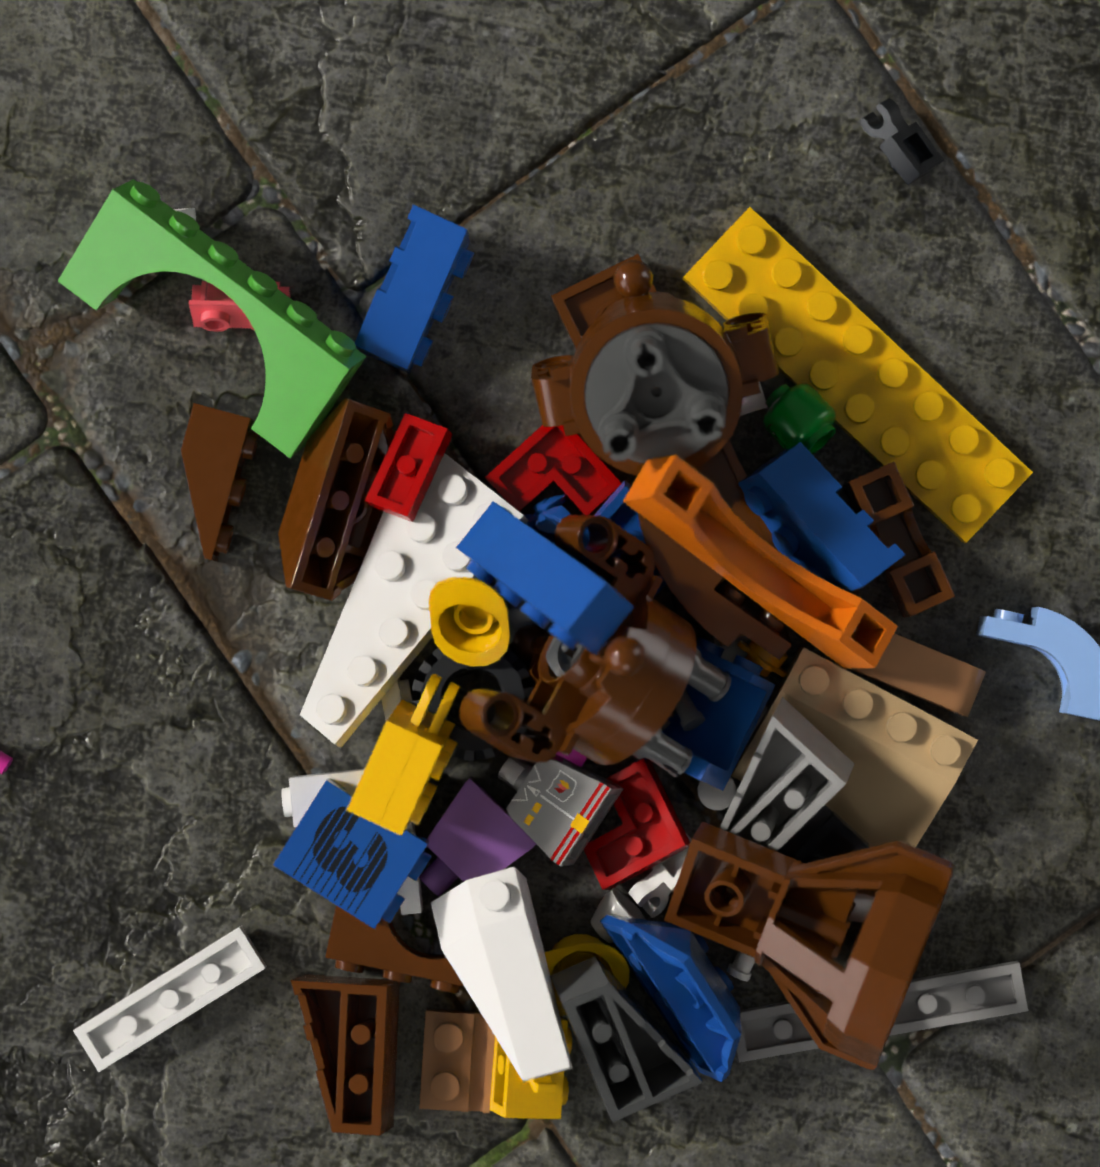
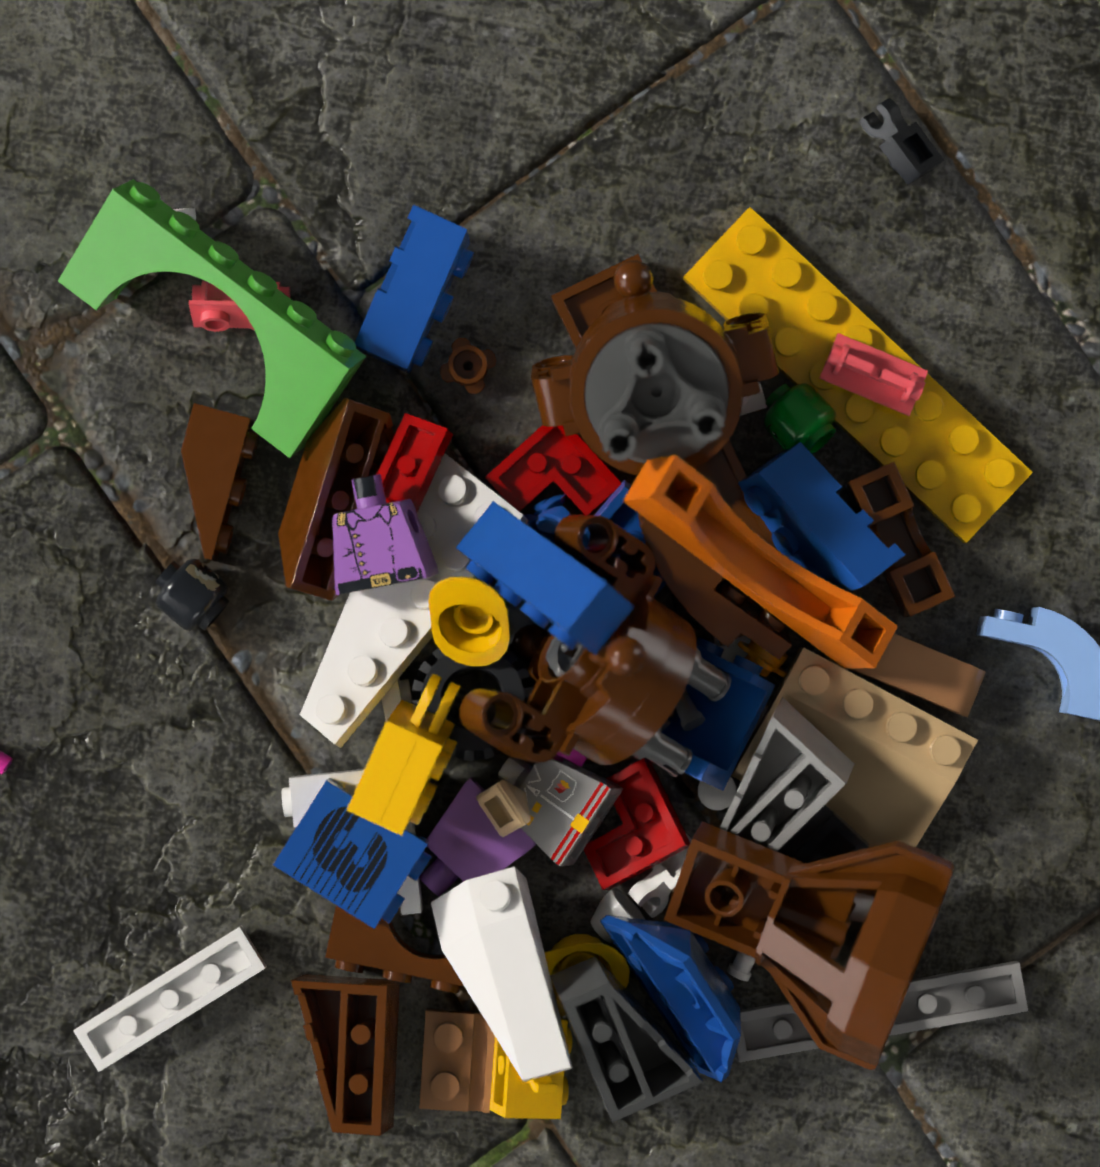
none -> black head [155,559,230,631]
none -> medium lavender torso [332,474,439,595]
none -> reddish brown plate [440,338,496,394]
none -> tan slope [476,779,531,838]
none -> coral hinge [819,333,928,416]

